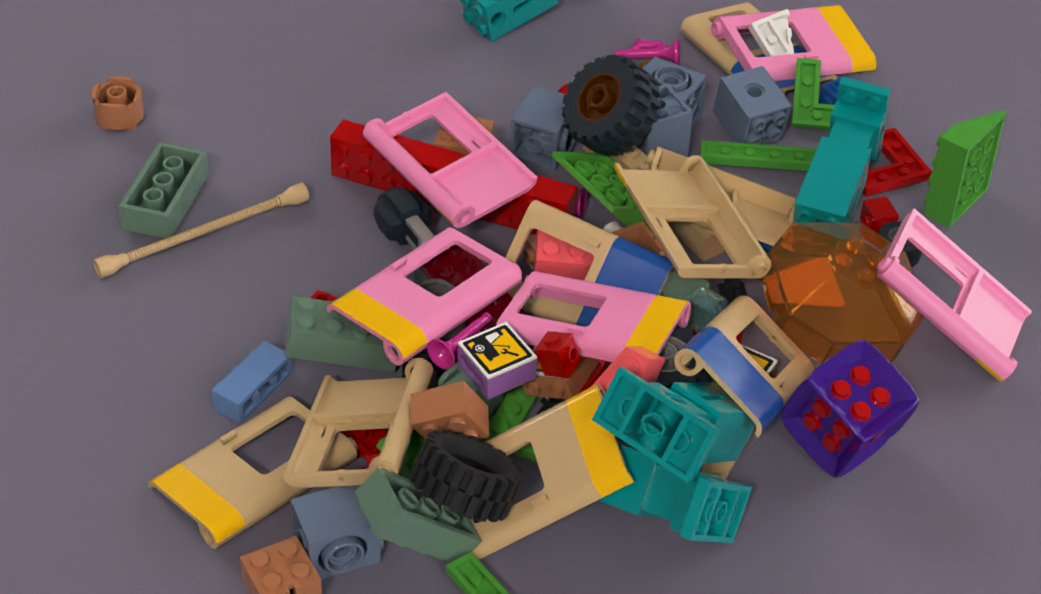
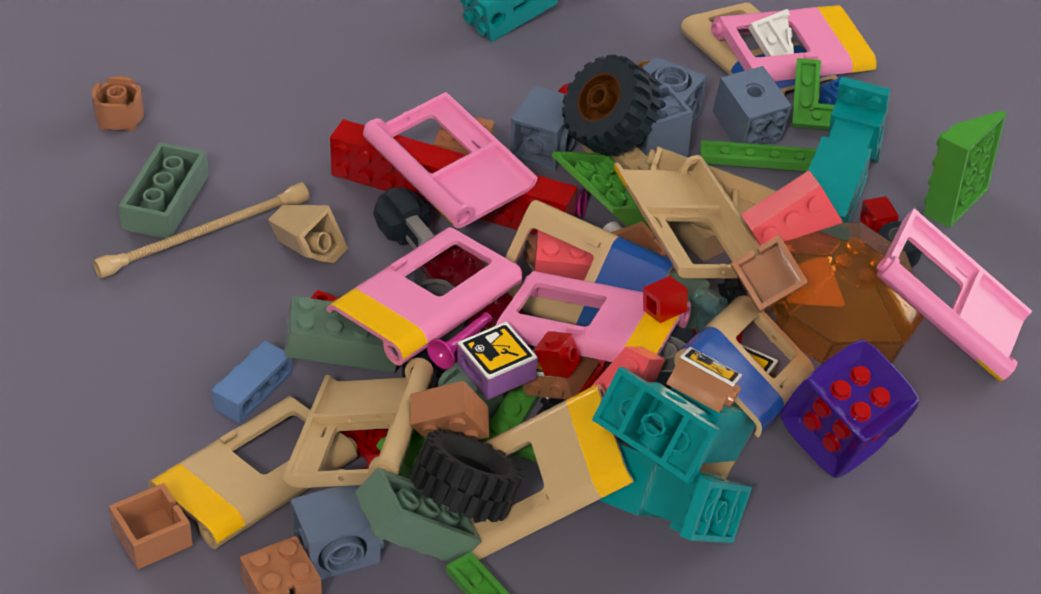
dark pink piece [615,38,680,65] -> none
red plate [863,128,932,197] -> none
none -> nougat piece [108,483,193,570]
none -> tan slope [268,205,348,264]
none -> red brick [643,276,688,323]
none -> nougat piece [666,347,742,413]
none -> nougat piece [731,235,808,314]
none -> coral wedge [741,171,843,245]

